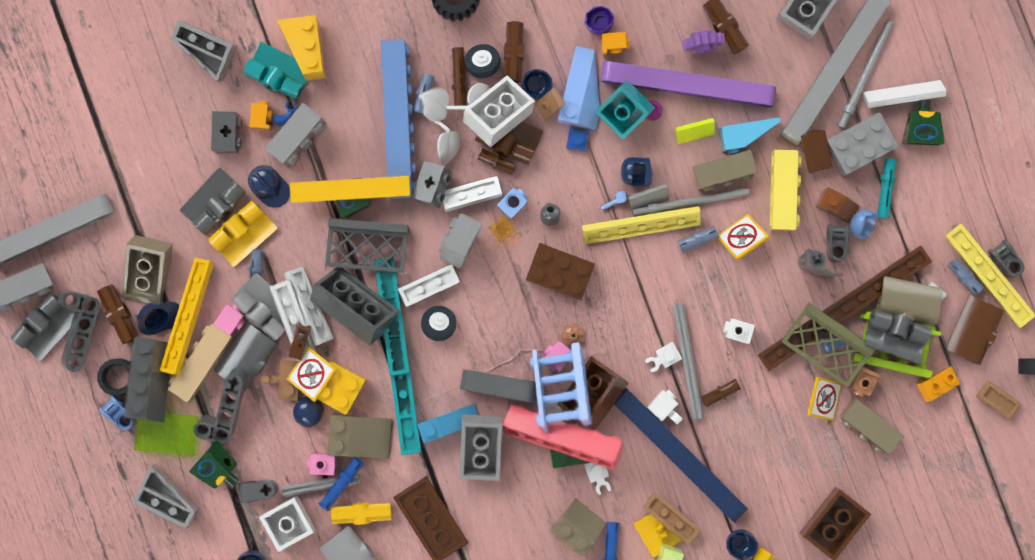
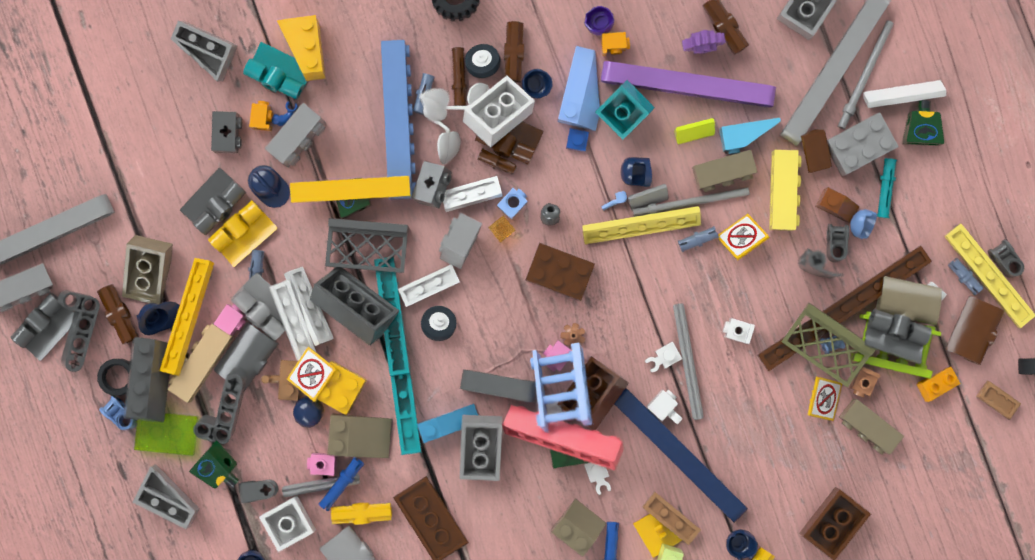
reddish brown bar [289,322,311,360] -> none
medium nougat plate [535,88,565,121] -> none
magenta tile [646,100,662,121] -> none
reddish brown axle [702,379,741,406] -> none

